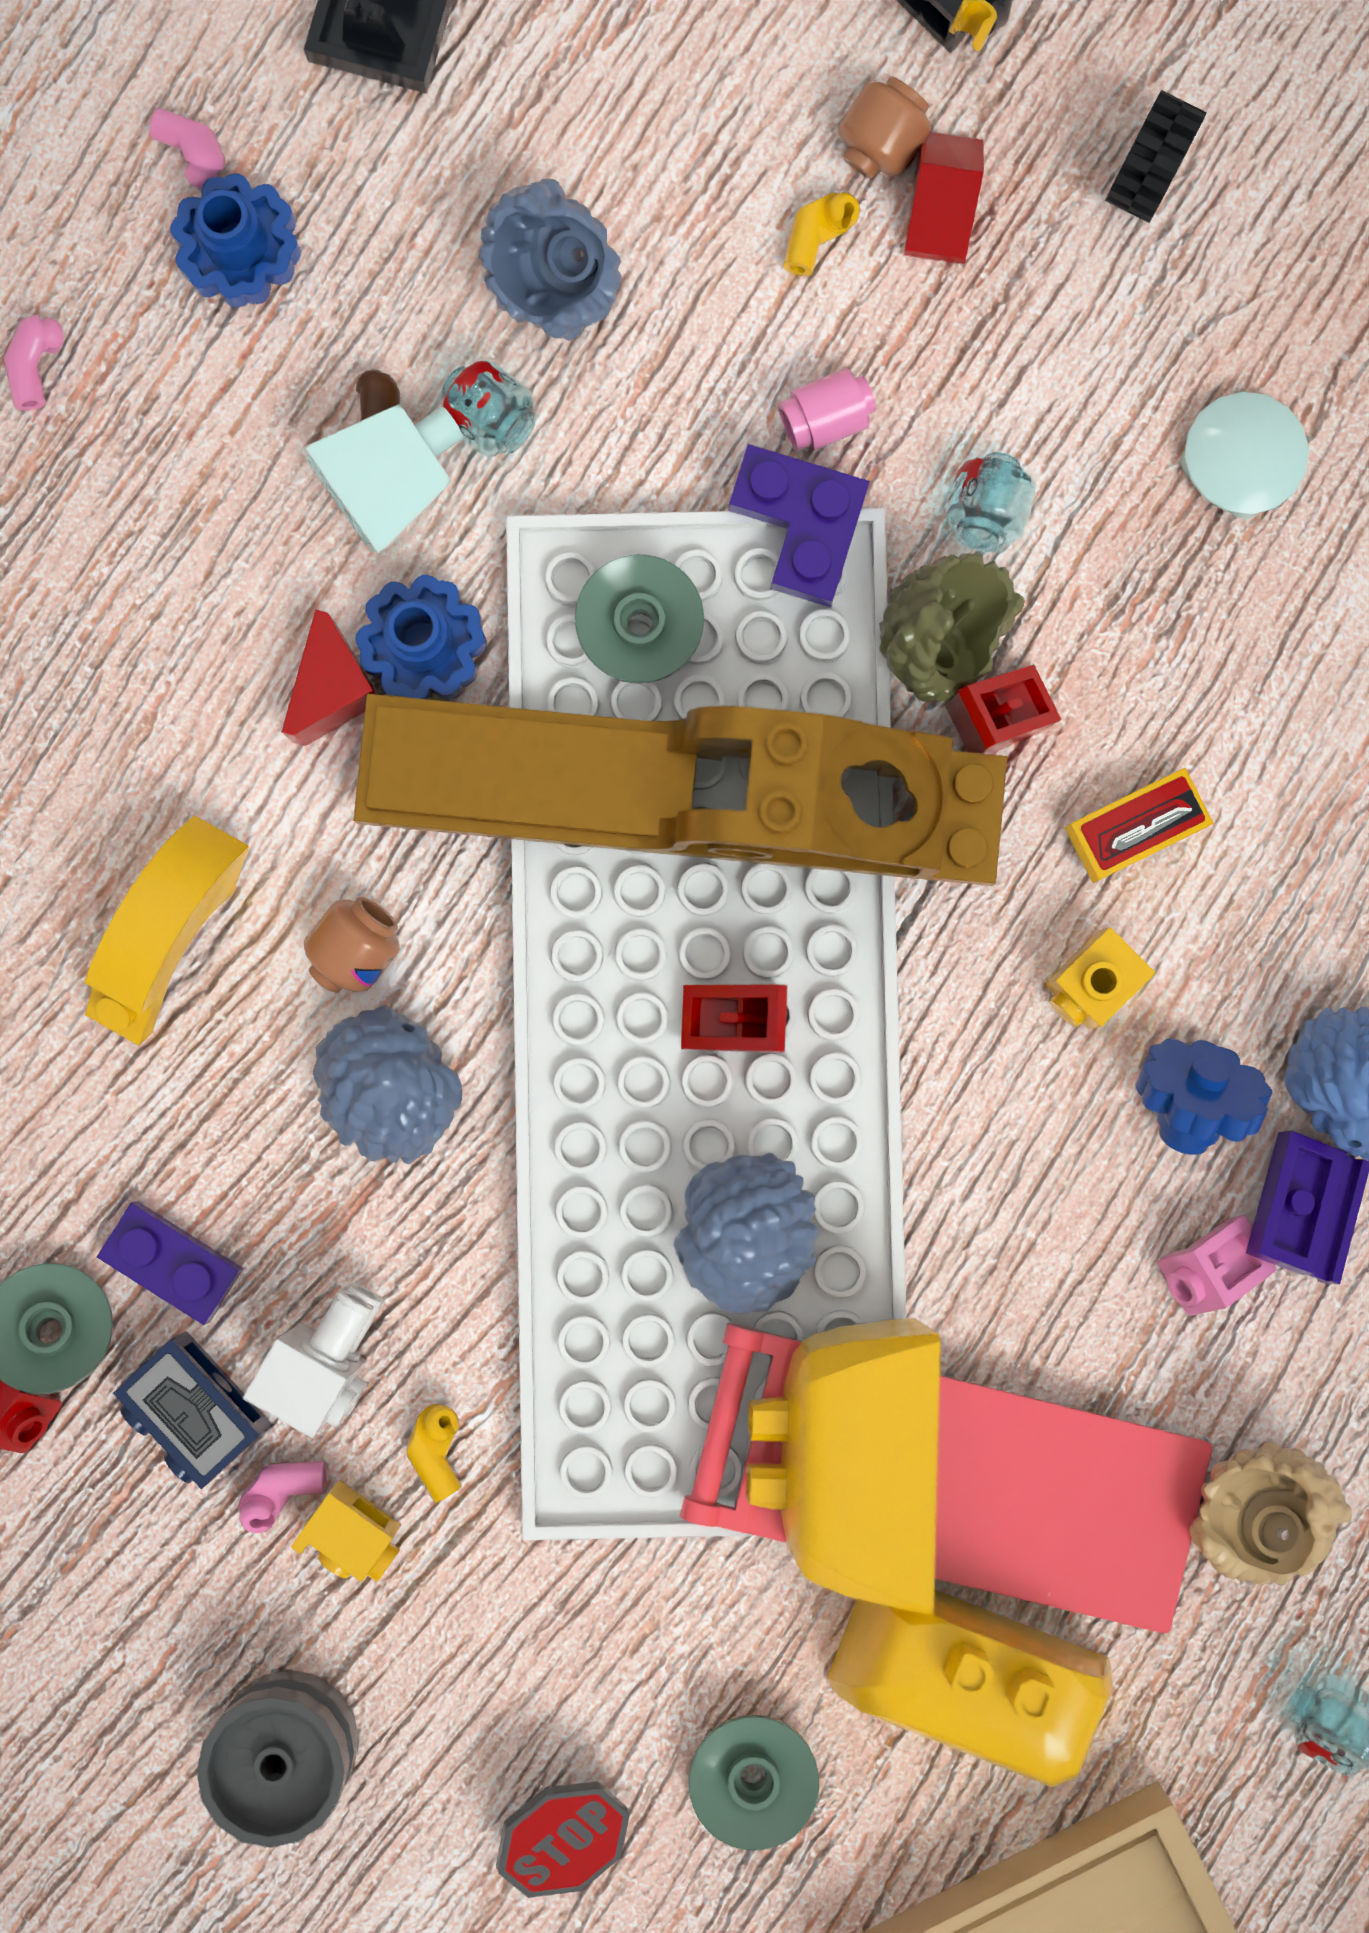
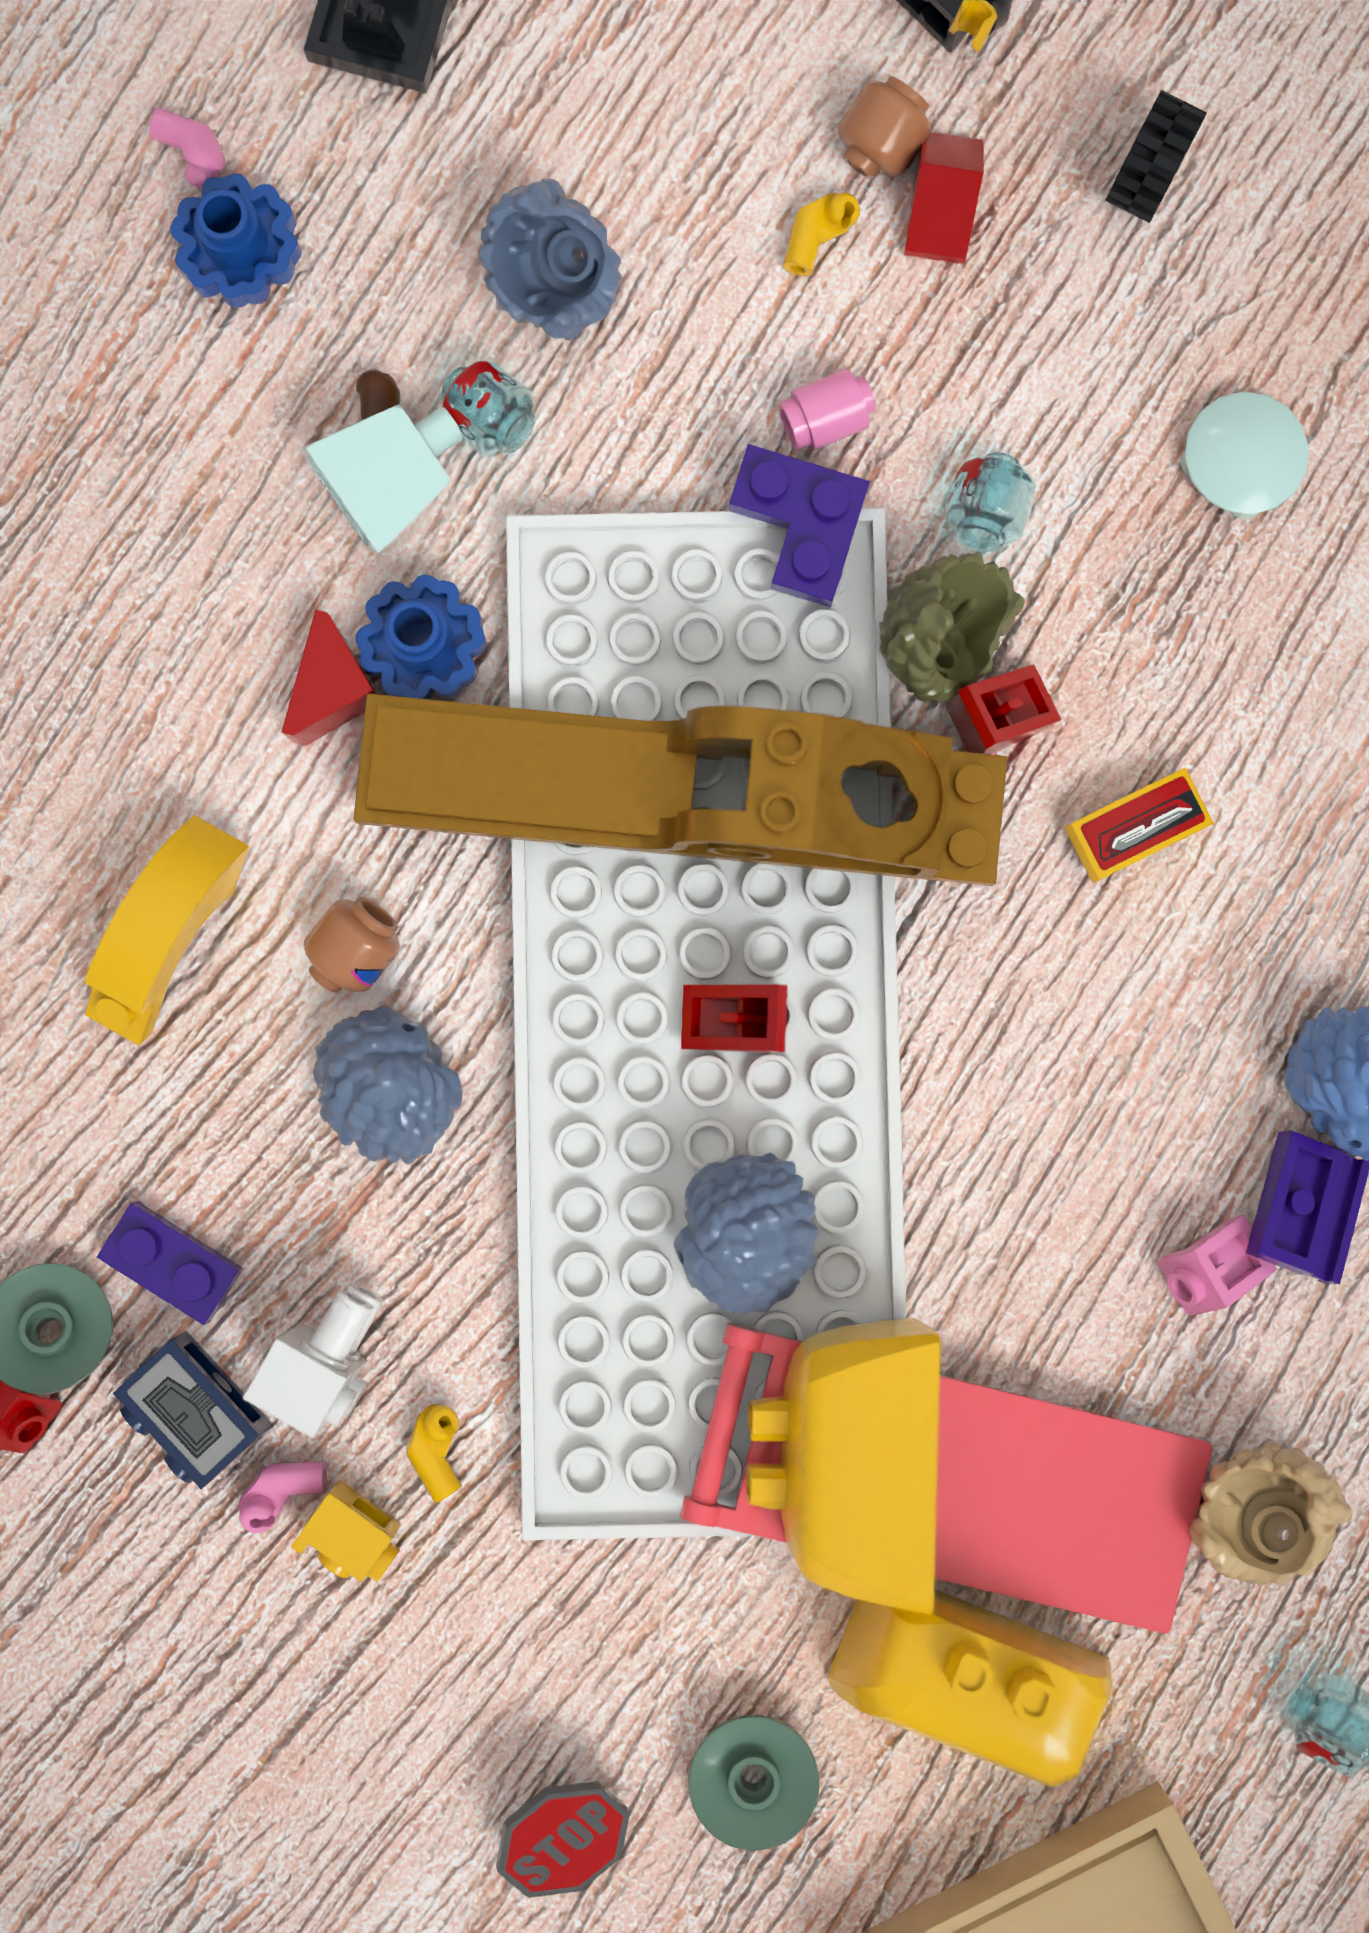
bright pink arm [4,314,63,410] -> none
dark grey wheel [196,1670,359,1848] -> none
sand green dish [575,554,704,684] -> none
yellow brick [1044,927,1156,1029] -> none
blue plant [1135,1038,1272,1155] -> none

